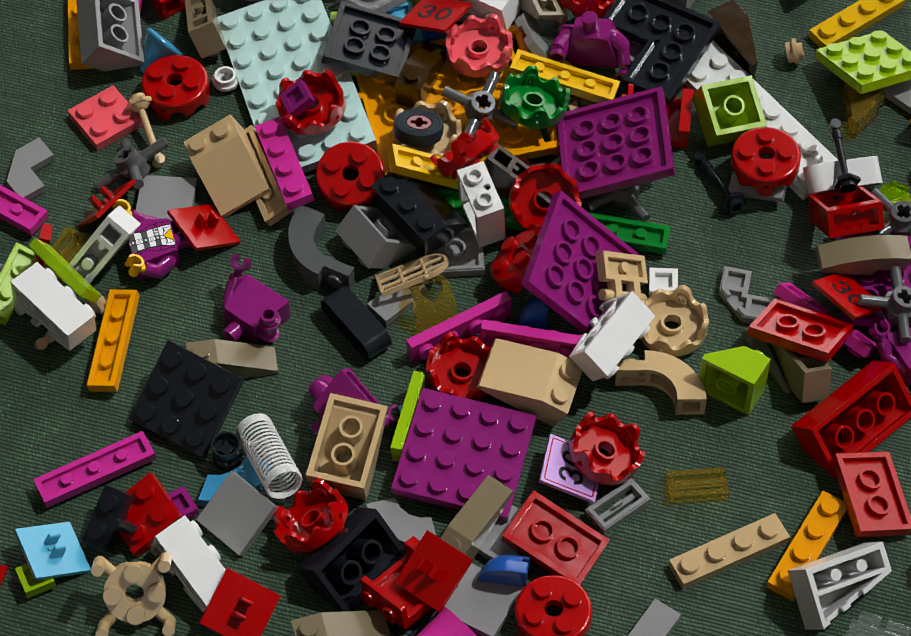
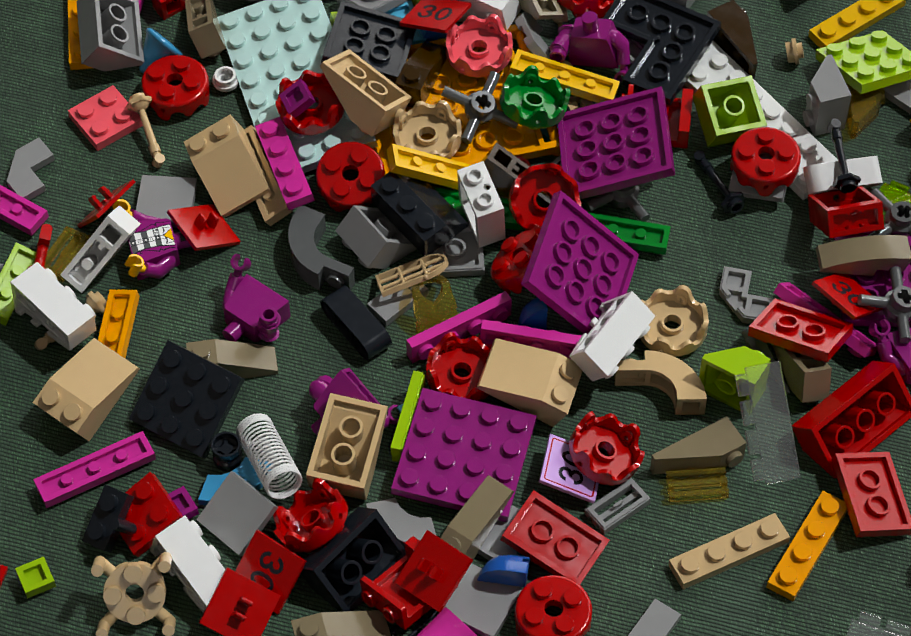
medium azure piece [14,522,91,581] -> none
lime tile [29,238,102,303] -> none
dark grey bar [95,137,169,189] -> none
black bush [394,109,444,147] -> none
red plate [429,117,500,179] -> none
tan plate [596,251,648,301] -> none
white plate [649,268,678,297] -> none
white wedge [787,541,892,630] -> none
none -> tan slope [32,338,140,441]
none -> red piece [235,530,307,615]
none -> tan slope [320,49,412,136]
none -> dark tan slope [650,416,747,474]
none -> clear windscreen [735,361,801,485]
none -> light grey slope [803,54,852,136]

